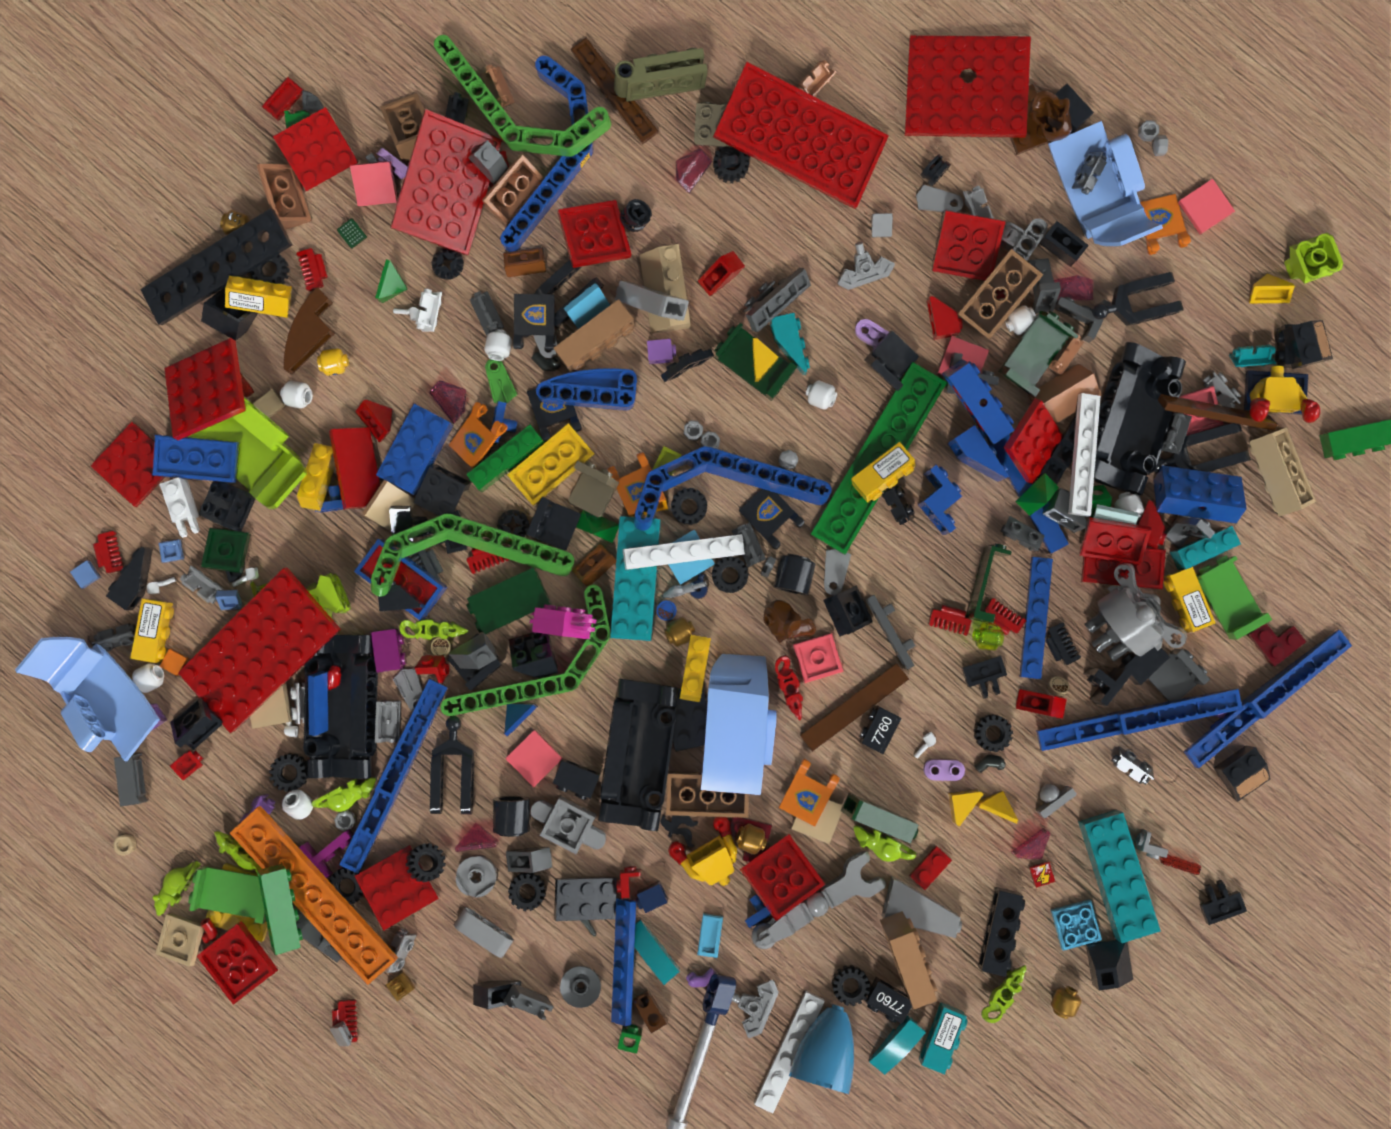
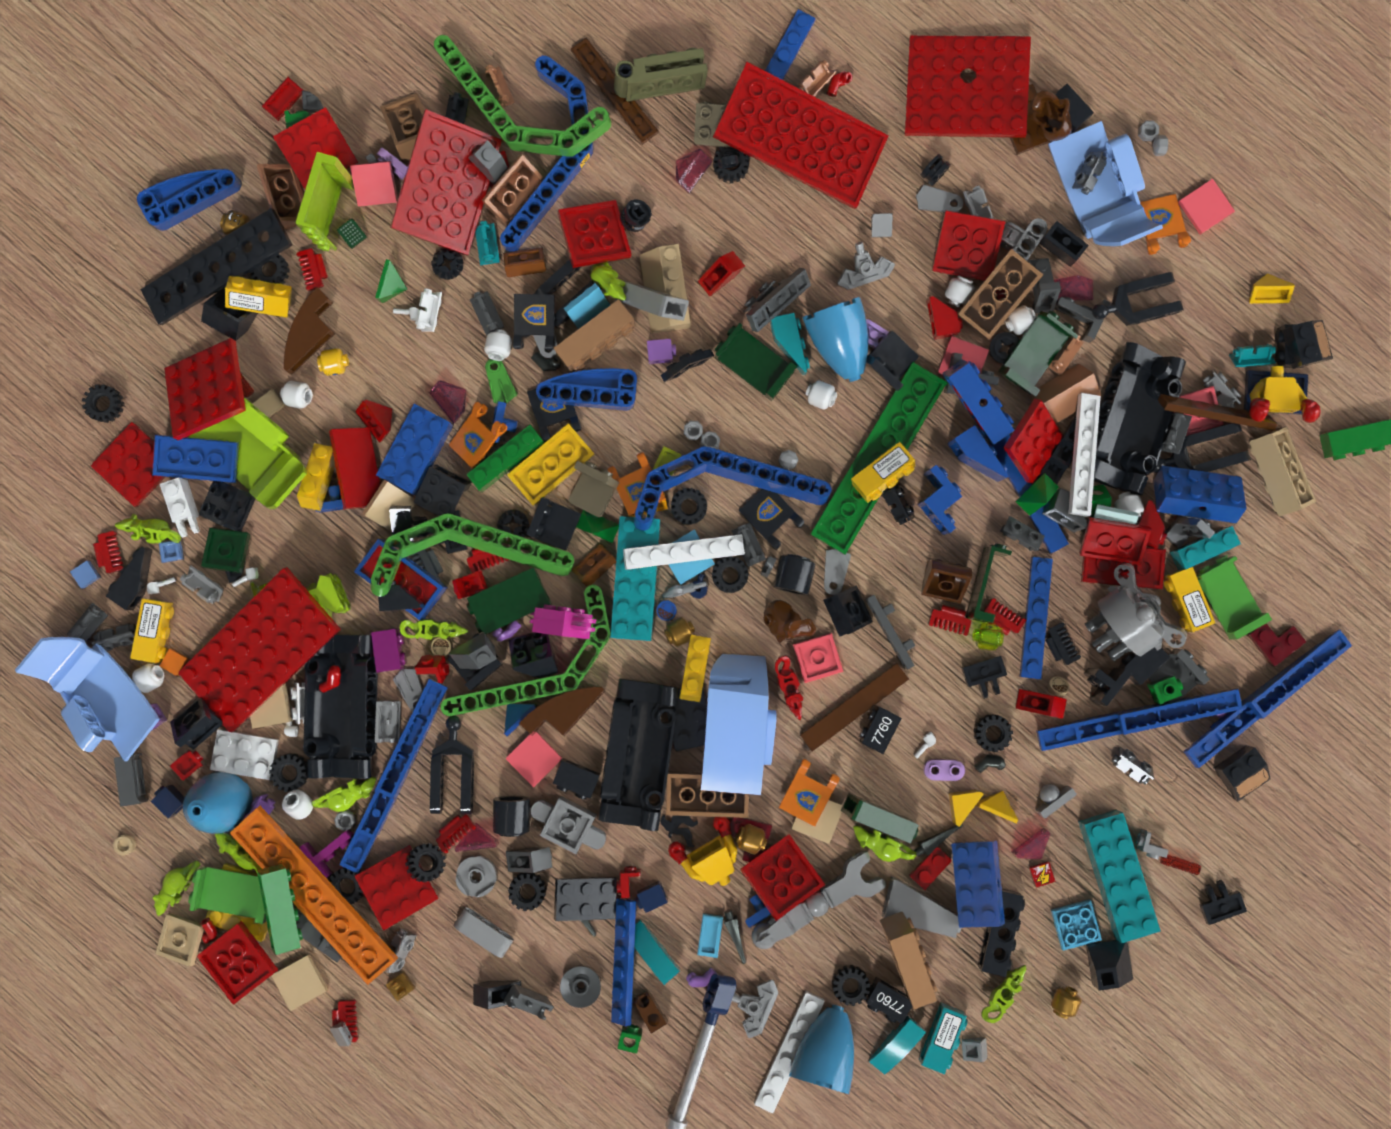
medium blue tile [216,590,242,610] -> none
blue tile [308,671,328,736] -> none
yellow slope [752,338,778,382] -> none
lime piece [1284,233,1343,284] -> none
none -> dark grey hinge [67,603,108,642]
none -> black tyre [82,384,124,423]
none -> lime animal [115,514,181,543]
none -> blue beam [137,169,242,231]
none -> dark blue brick [151,785,185,819]
none -> dark azure cylinder [183,771,253,834]
none -> white plate [210,729,279,780]
none -> tan tile [272,954,328,1011]
none -> lime panel [295,152,354,252]
none -> red piece [436,815,476,853]
none -> red bracket [452,570,488,599]
none -> teal hinge [475,221,500,266]
none -> medium lavender arm [492,620,522,642]
none -> reddish brown slope [519,687,605,736]
none -> lime animal [591,262,626,301]
none -> pearl dark grey piece [723,910,746,964]
none -> blue plate [765,9,816,80]
none -> dark azure cylinder [802,297,868,382]
none -> red arm [827,71,853,97]
none -> pearl dark grey piece [914,824,963,857]
none -> reddish brown brick [921,559,972,604]
none -> white head [945,276,975,307]
none -> blue brick [952,840,1005,928]
none -> light grey slope [962,1038,988,1062]
none -> black gear [989,332,1020,364]
none -> green brick [1147,675,1183,704]

